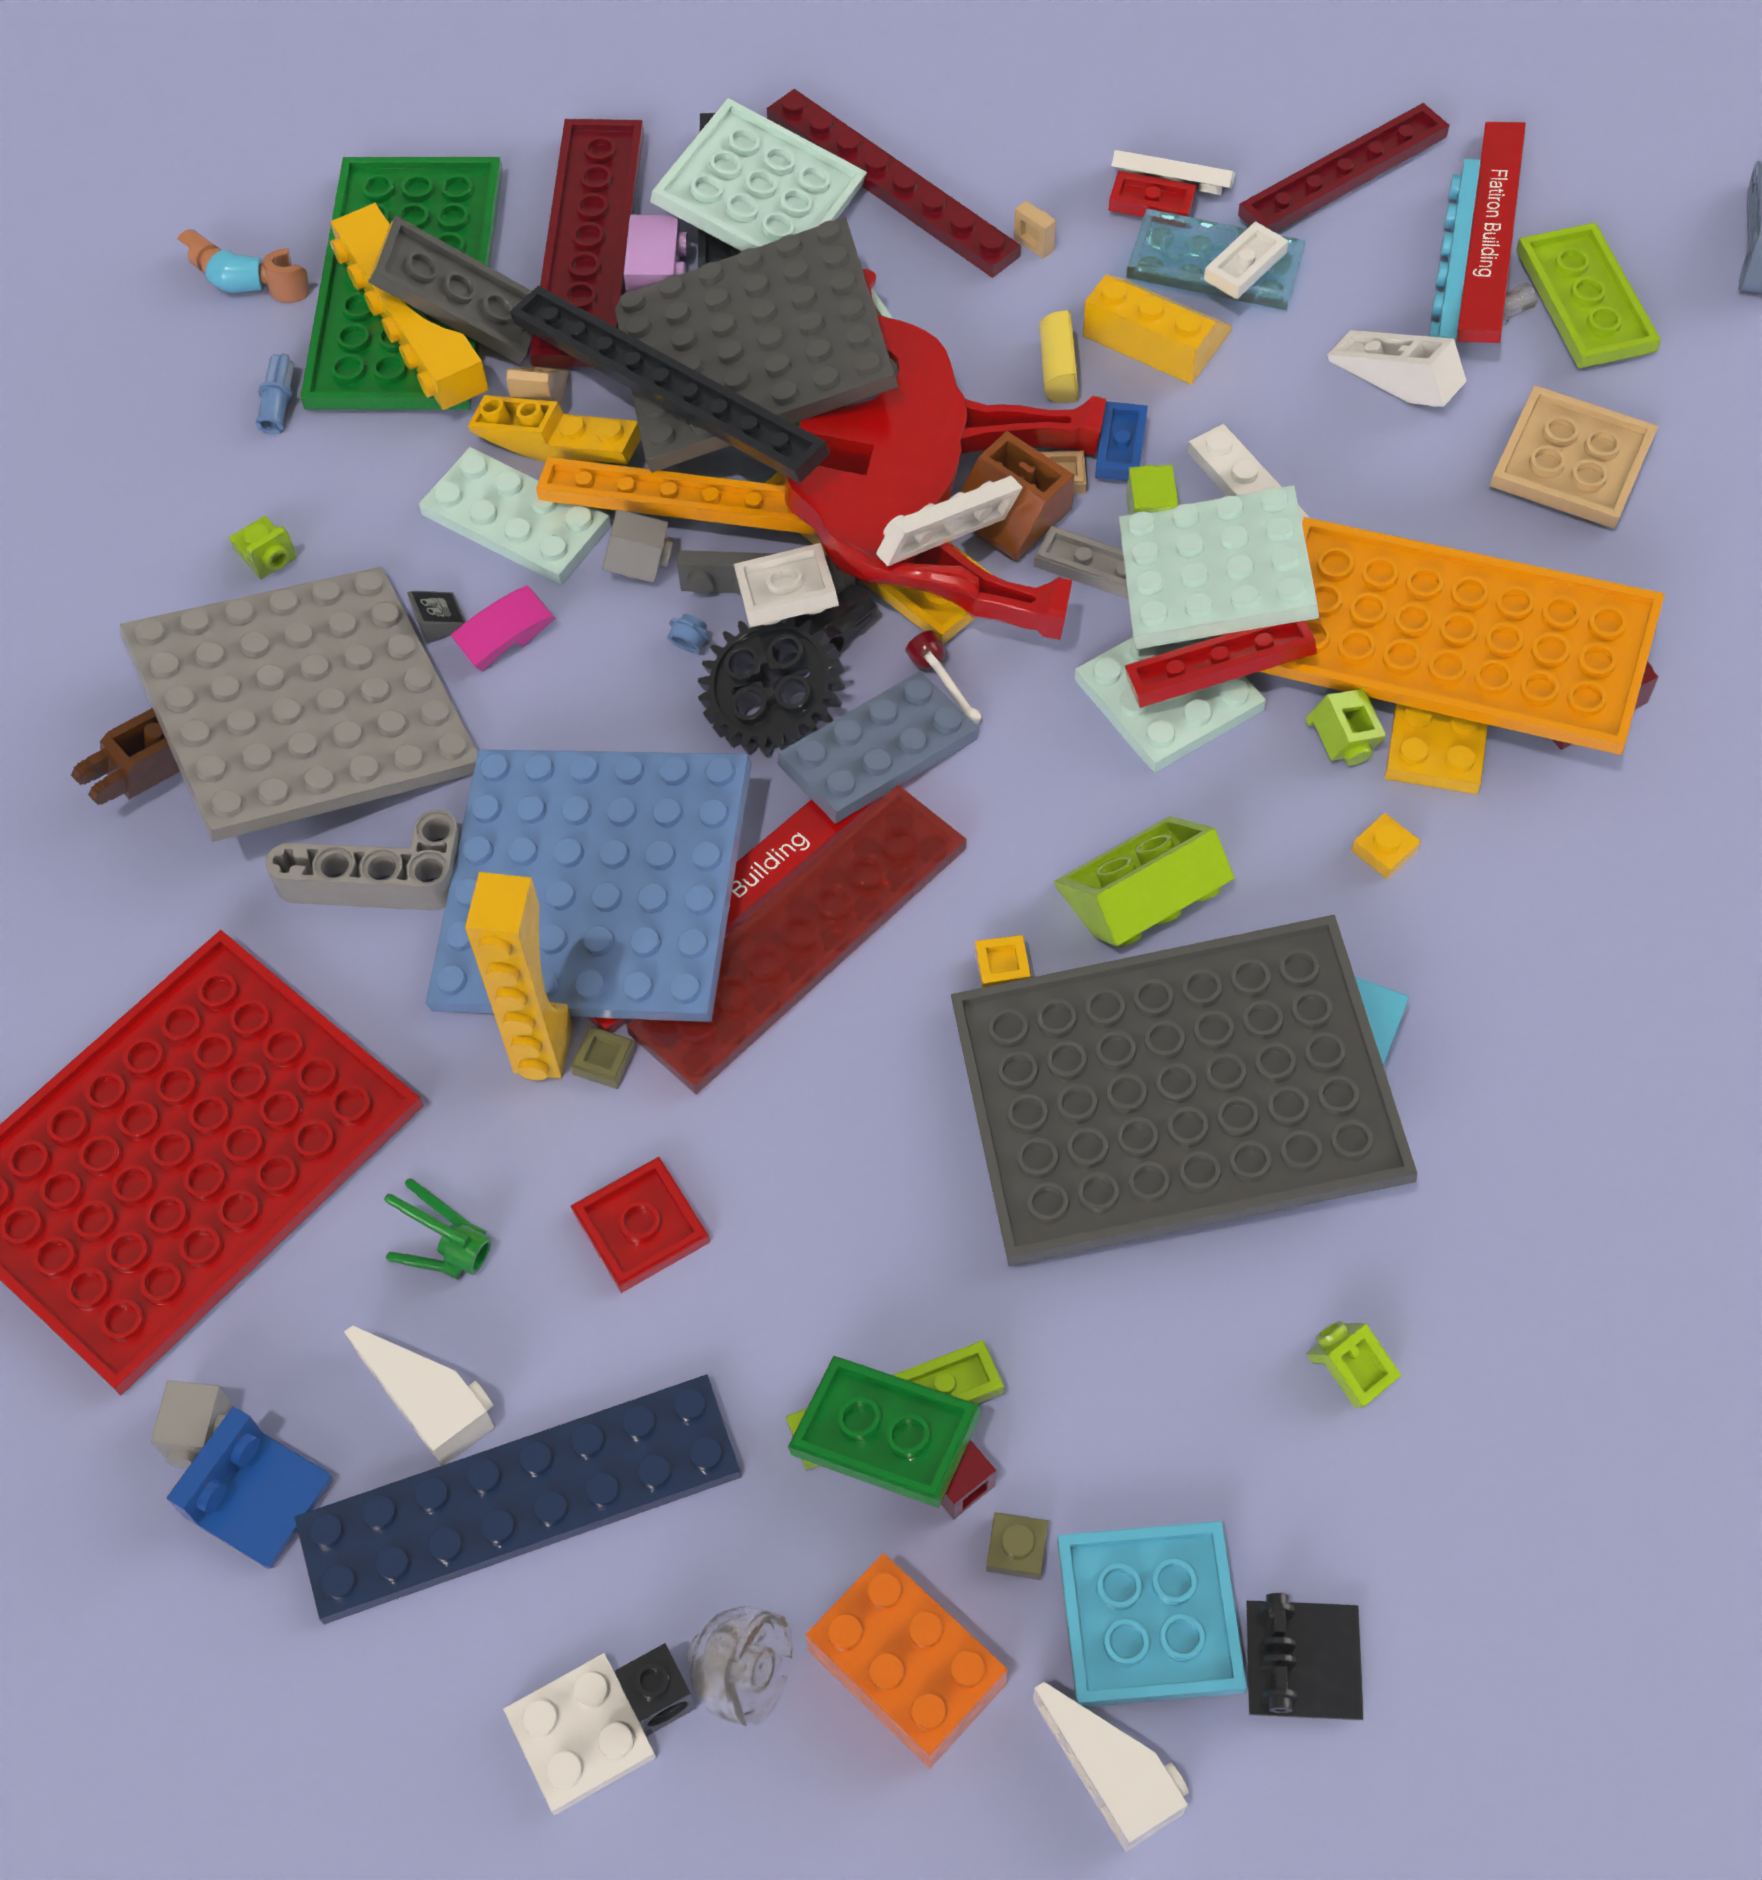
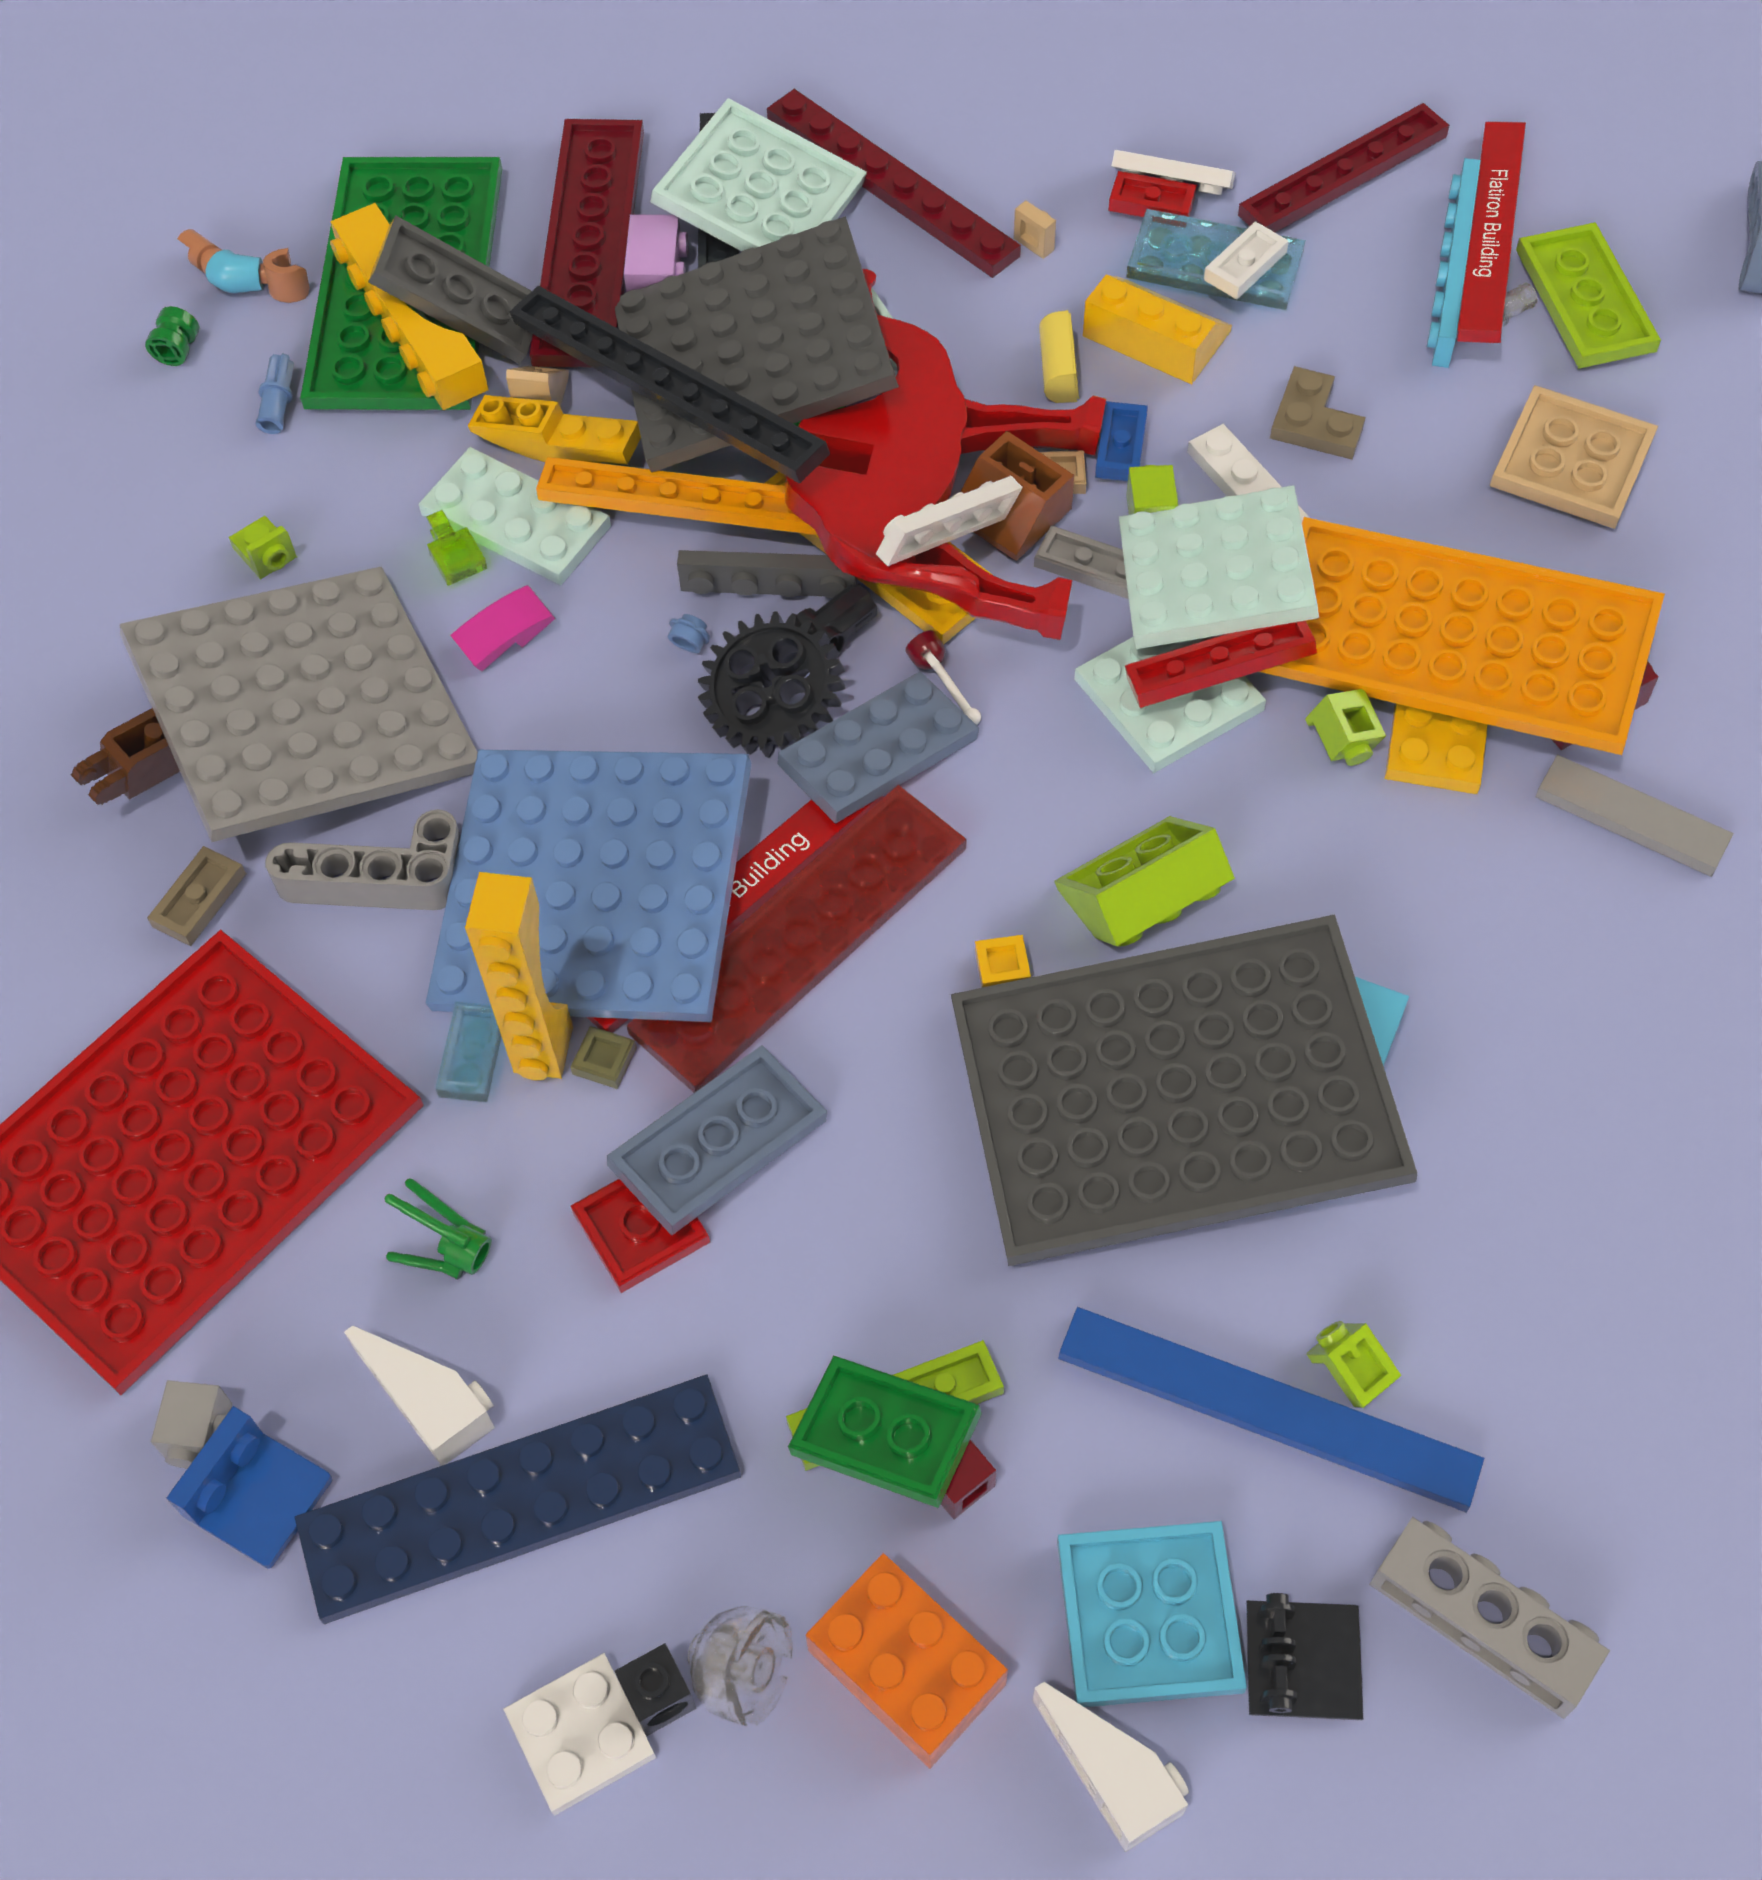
slope [407,591,466,643] -> none
light grey brick [602,509,673,583] -> none
white plate [734,543,839,627] -> none
olive plate [986,1512,1048,1580] -> none
white slope [1327,330,1467,407] -> none
yellow plate [1351,813,1421,879] -> none
none -> green wheel [145,306,200,366]
none -> dark tan plate [147,846,246,946]
none -> clear neon green plate [426,510,488,586]
none -> clear light blue plate [435,1001,502,1102]
none -> sand blue plate [607,1045,827,1235]
none -> blue tile [1058,1307,1485,1513]
none -> dark tan plate [1270,366,1366,460]
none -> light grey brick [1369,1517,1610,1719]
none -> light grey tile [1535,754,1734,877]

